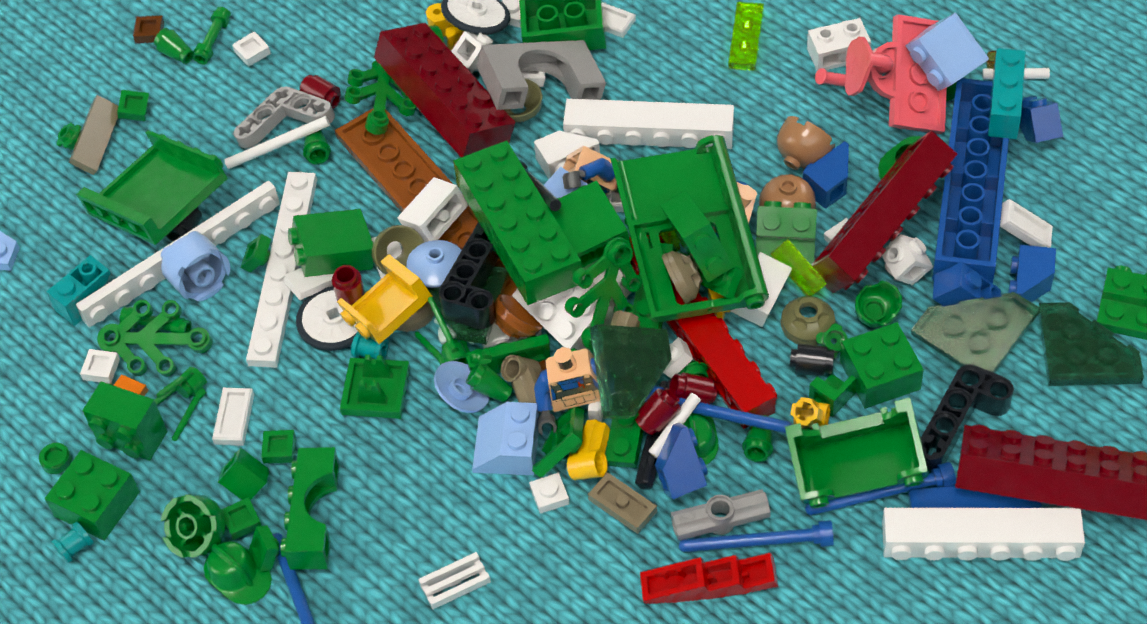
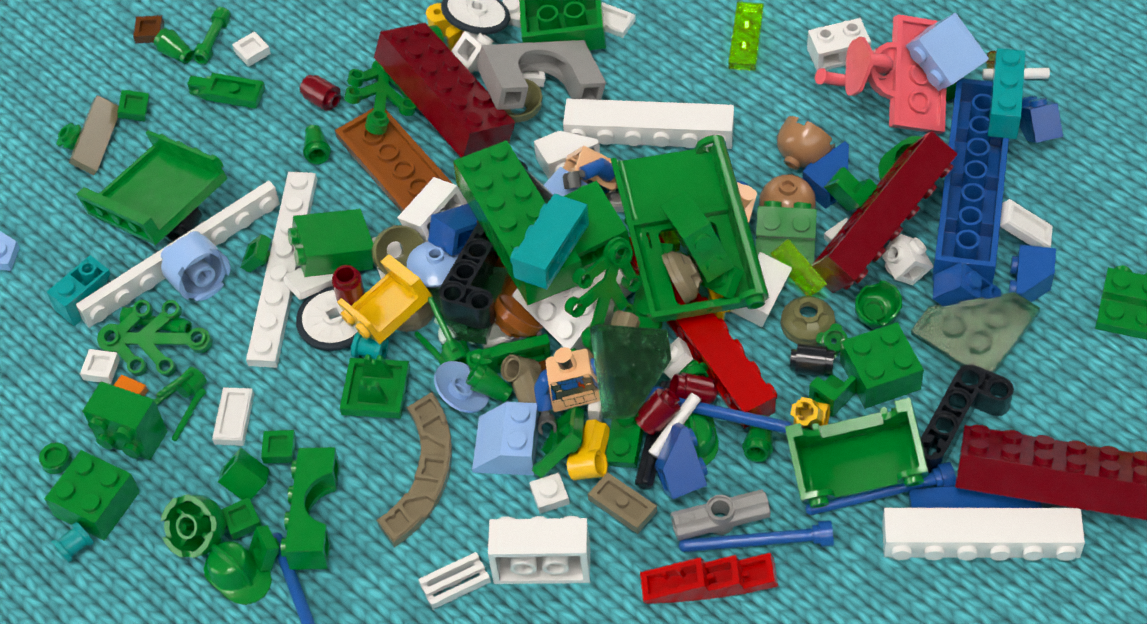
white bar [224,116,330,169] -> none
light grey beam [233,87,335,149] -> none
clear green plate [1038,302,1144,386] -> none
none -> green hinge [187,73,265,109]
none -> dark tan tile [377,392,452,548]
none -> blue slope [428,203,477,256]
none -> white brick [488,516,590,584]
none -> teal brick [510,193,589,290]
none -> green panel [824,167,878,211]

